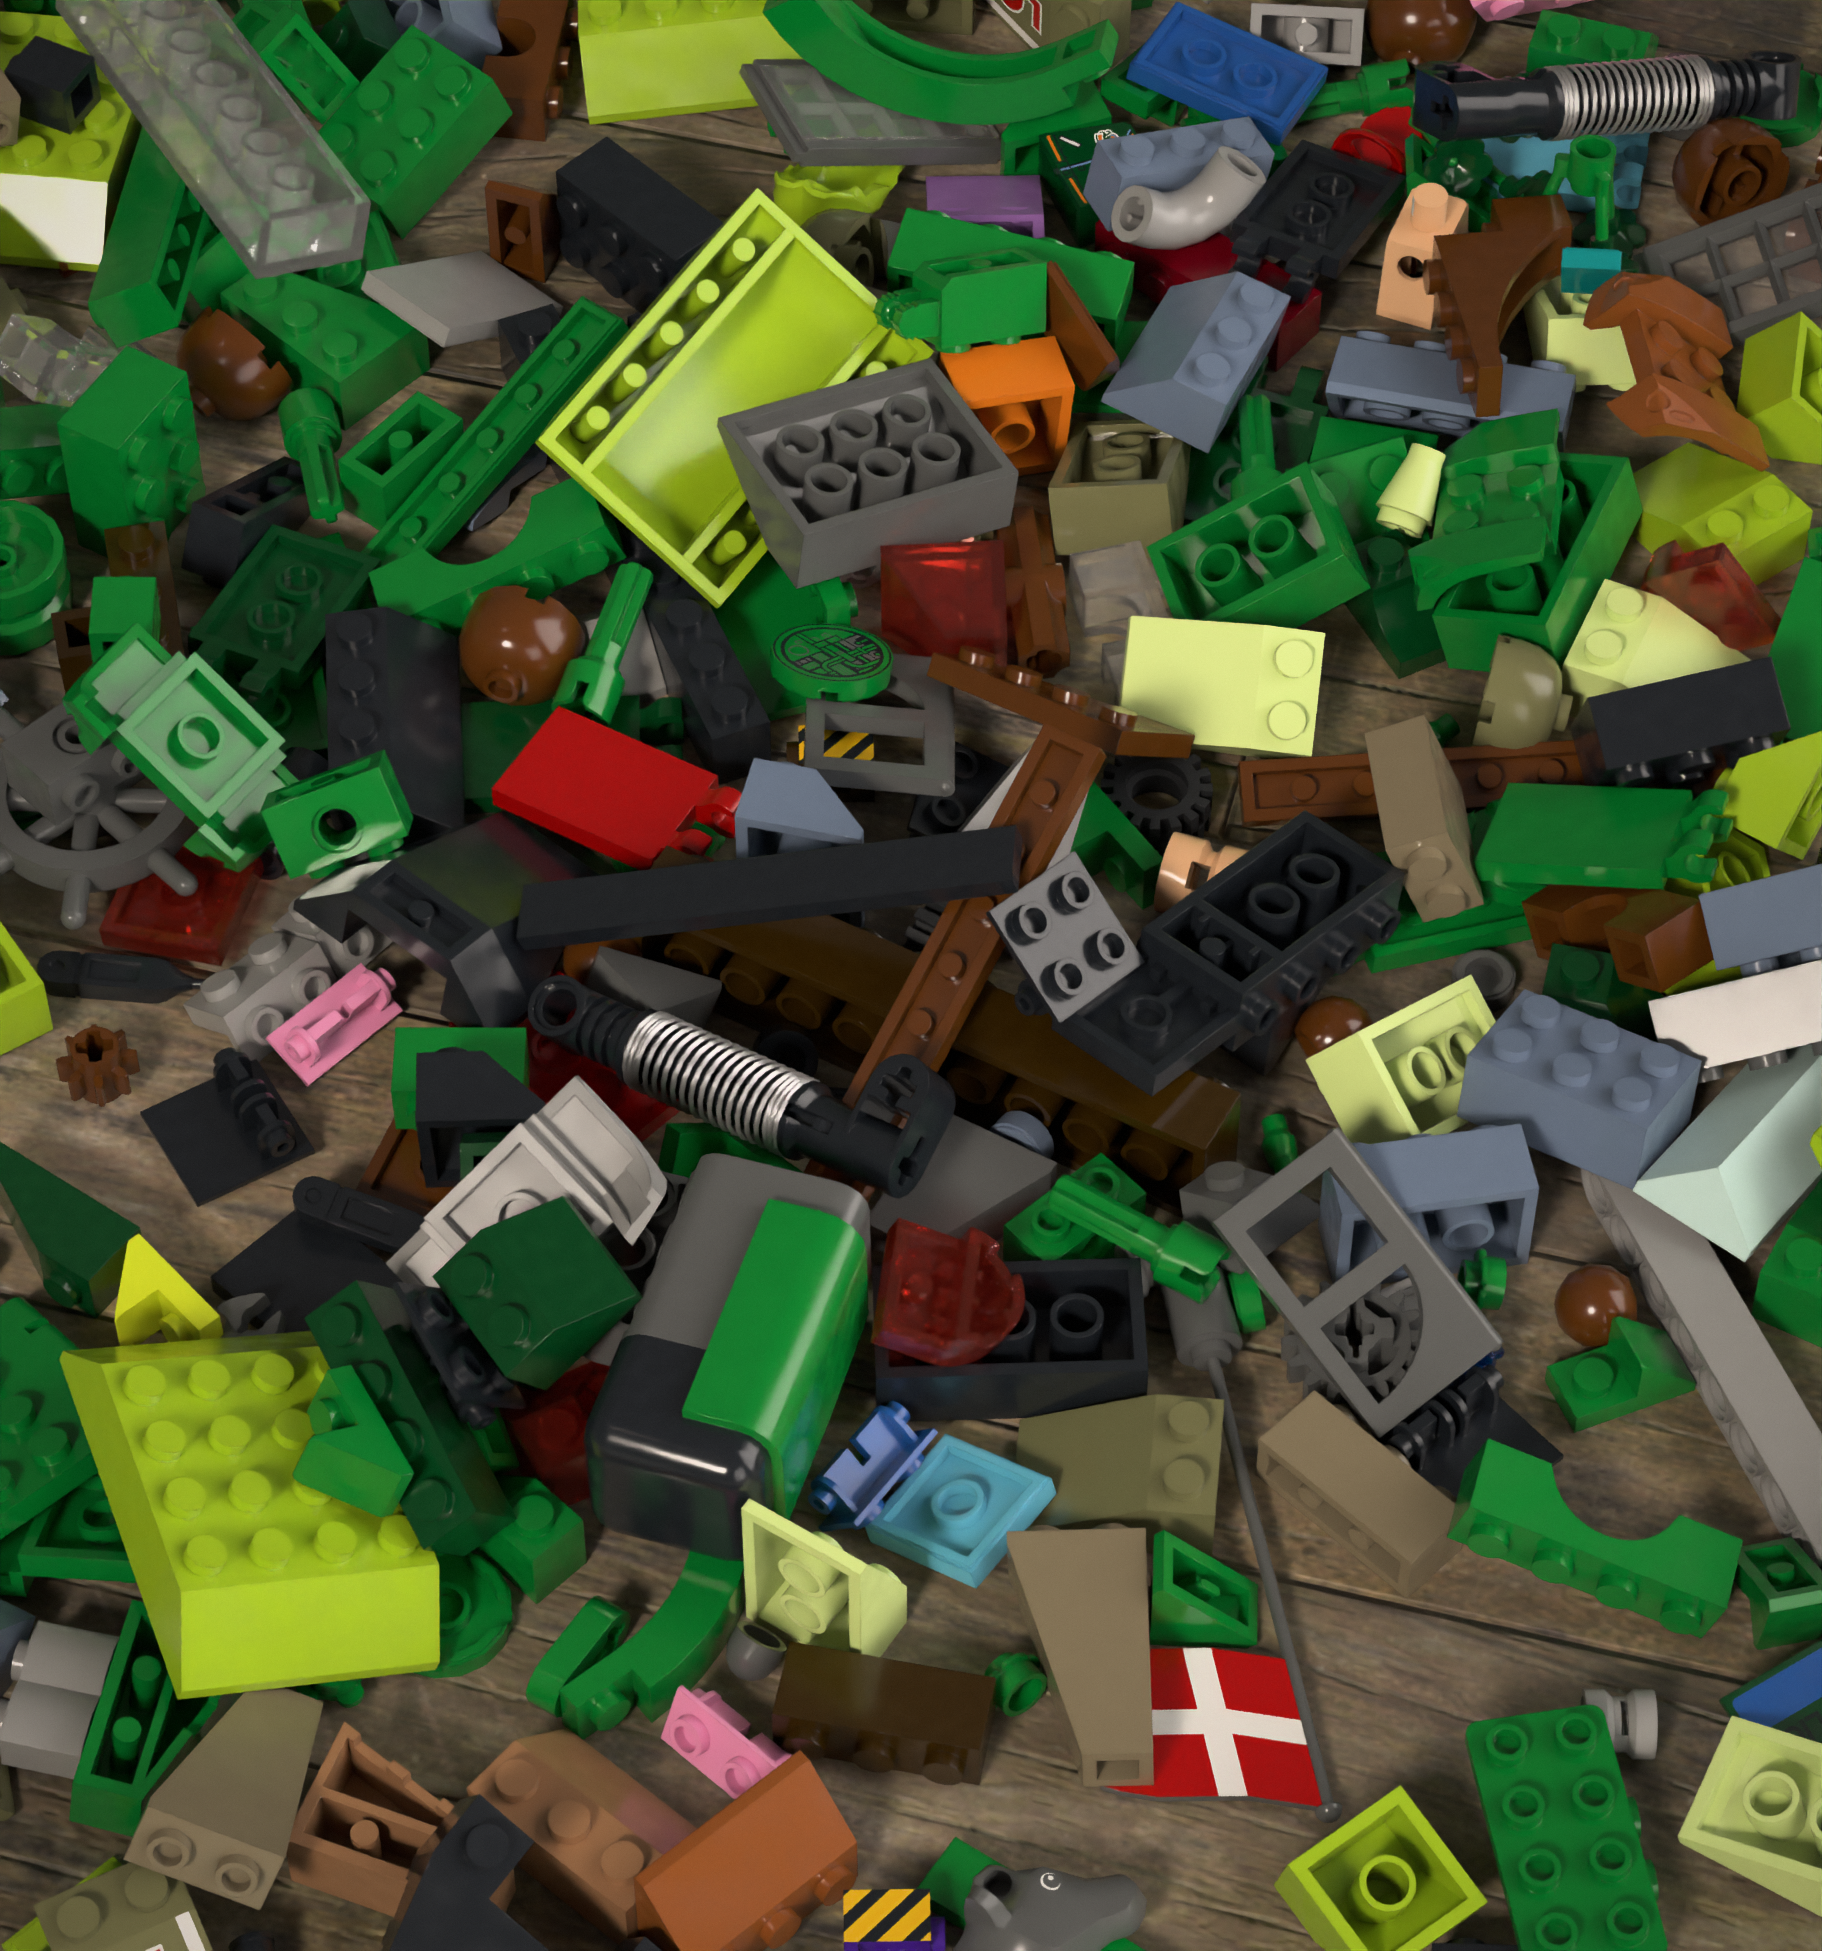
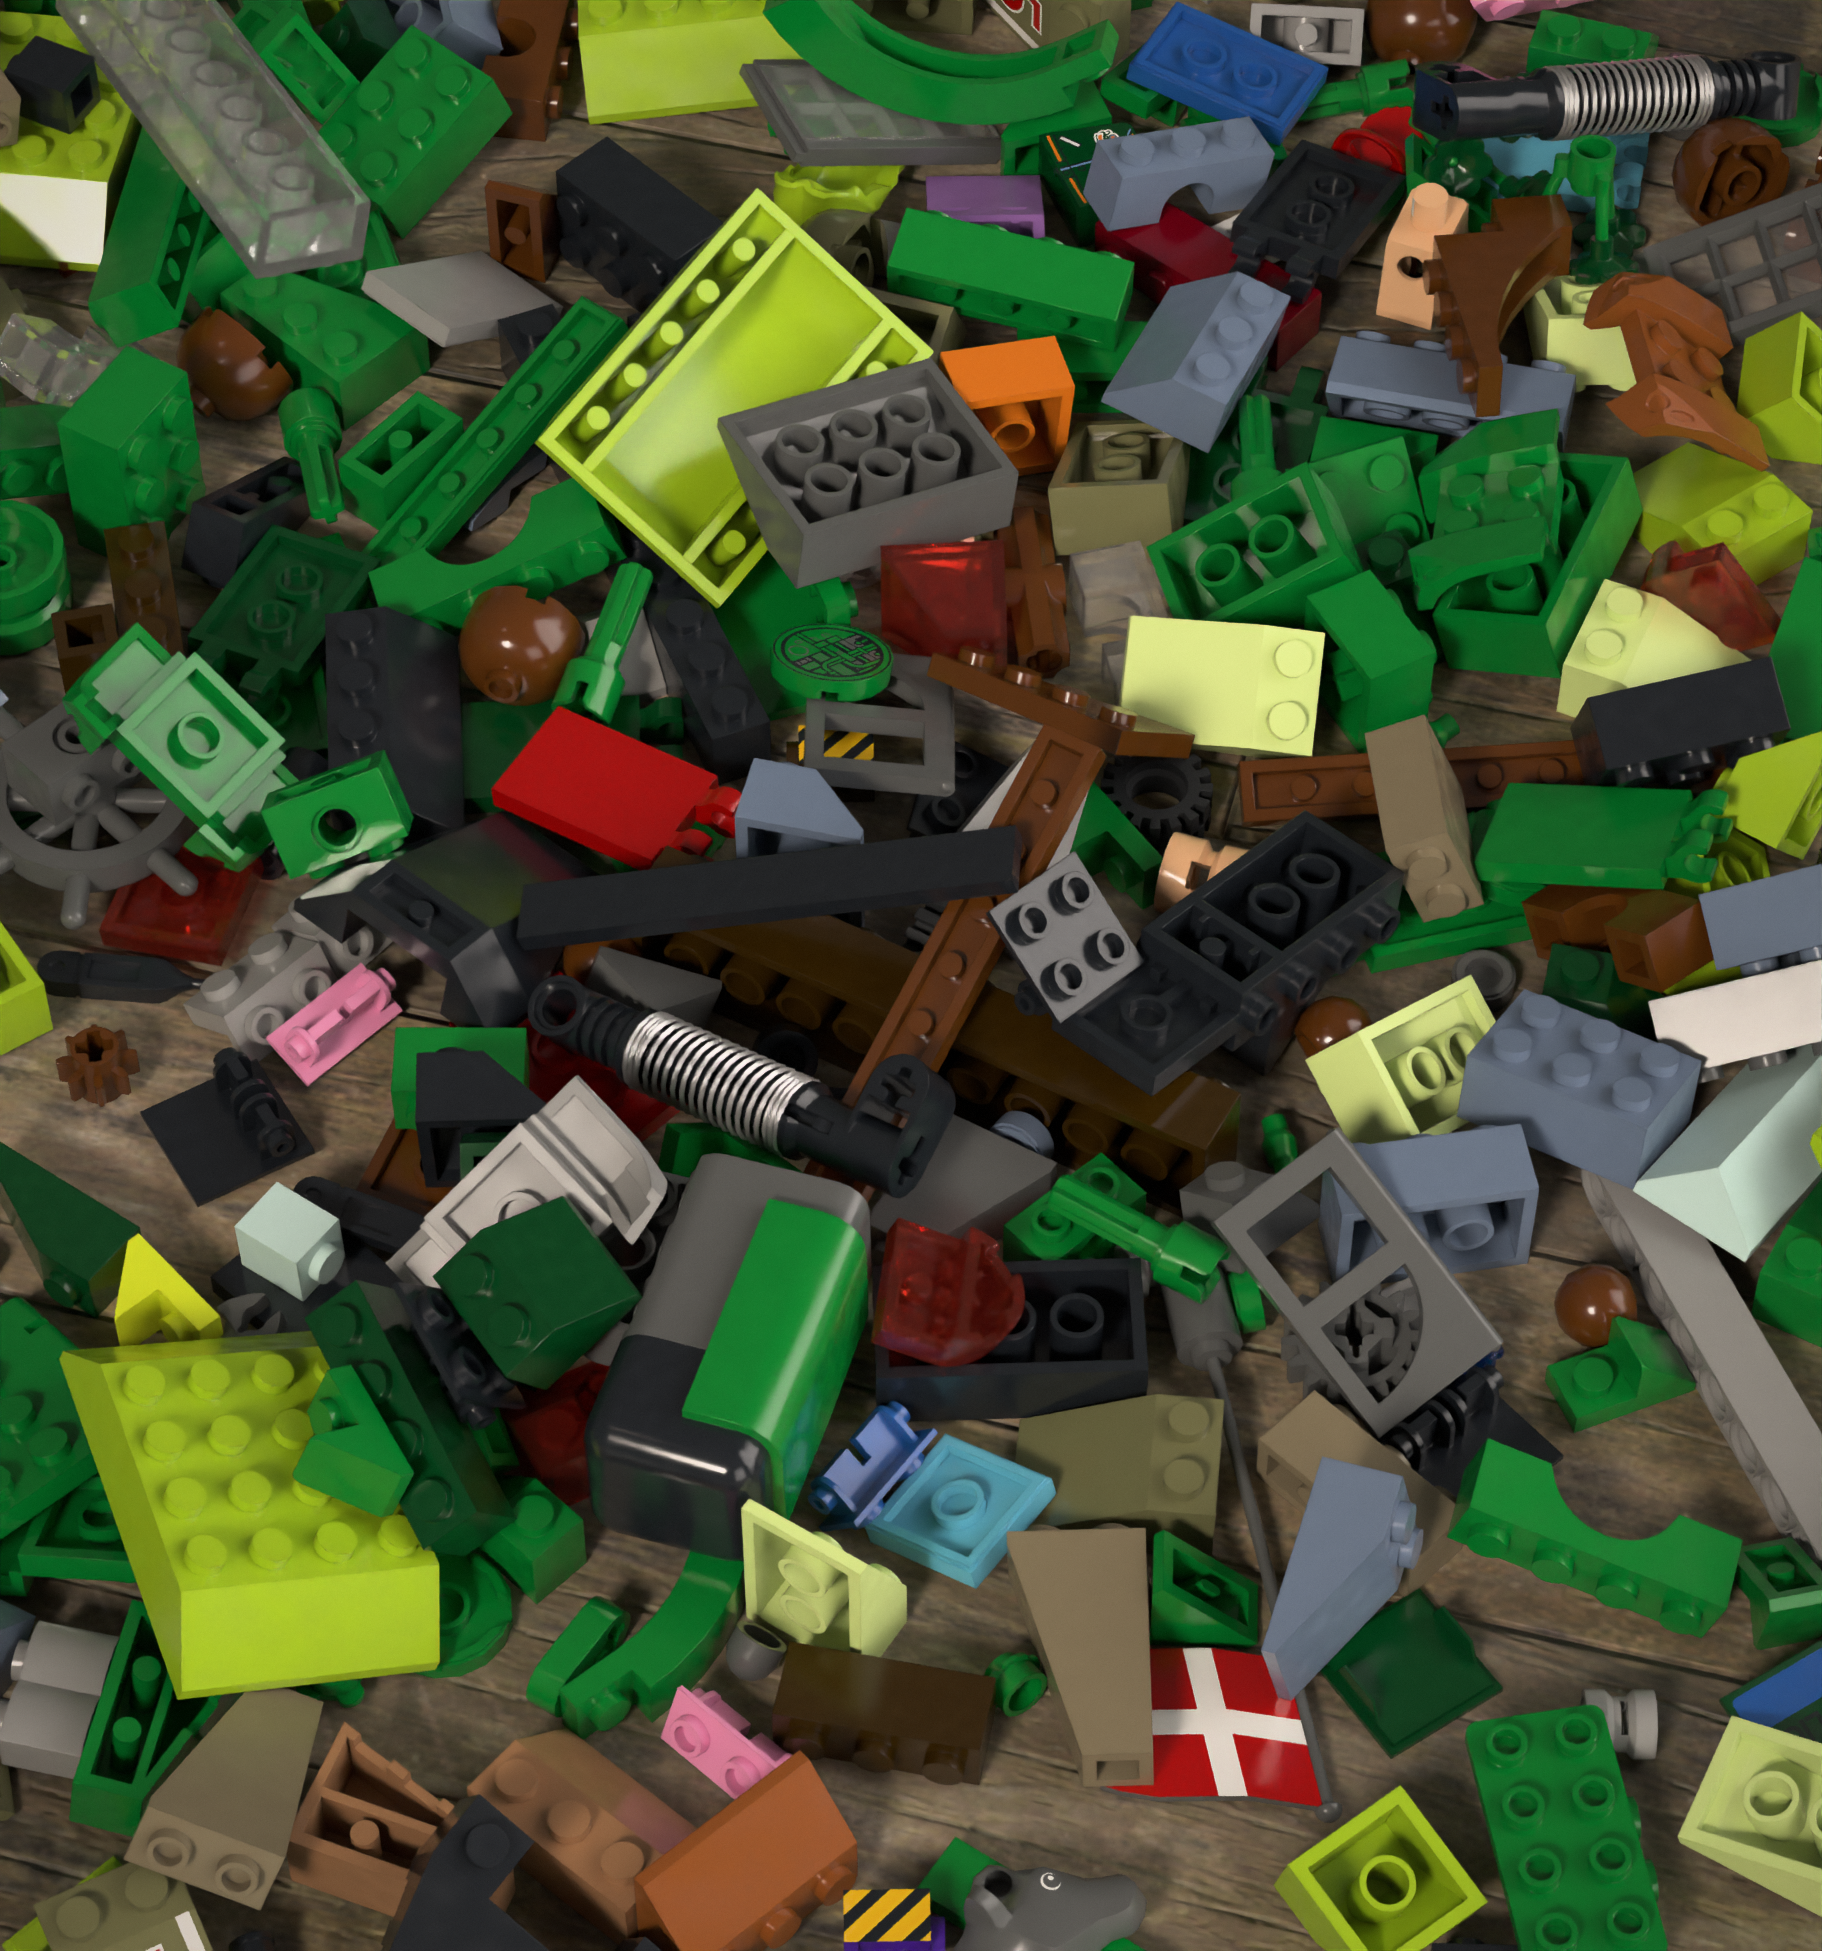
green brick [89,576,161,663] -> none
green hinge [872,247,1047,353] -> none
reddish brown slope [1043,260,1120,391] -> none
light grey cylinder [1111,146,1266,250] -> none
yellowish green cone [1376,443,1446,538] -> none
green plate [1457,1248,1507,1310] -> none
olive cylinder [1470,634,1573,749] -> none
teal tile [1561,247,1622,294] -> none
none -> light aqua brick [234,1182,345,1302]
none -> sand blue slope [1261,1456,1423,1701]
none -> green brick [1304,569,1437,754]
none -> dark green piece [1319,1588,1503,1759]

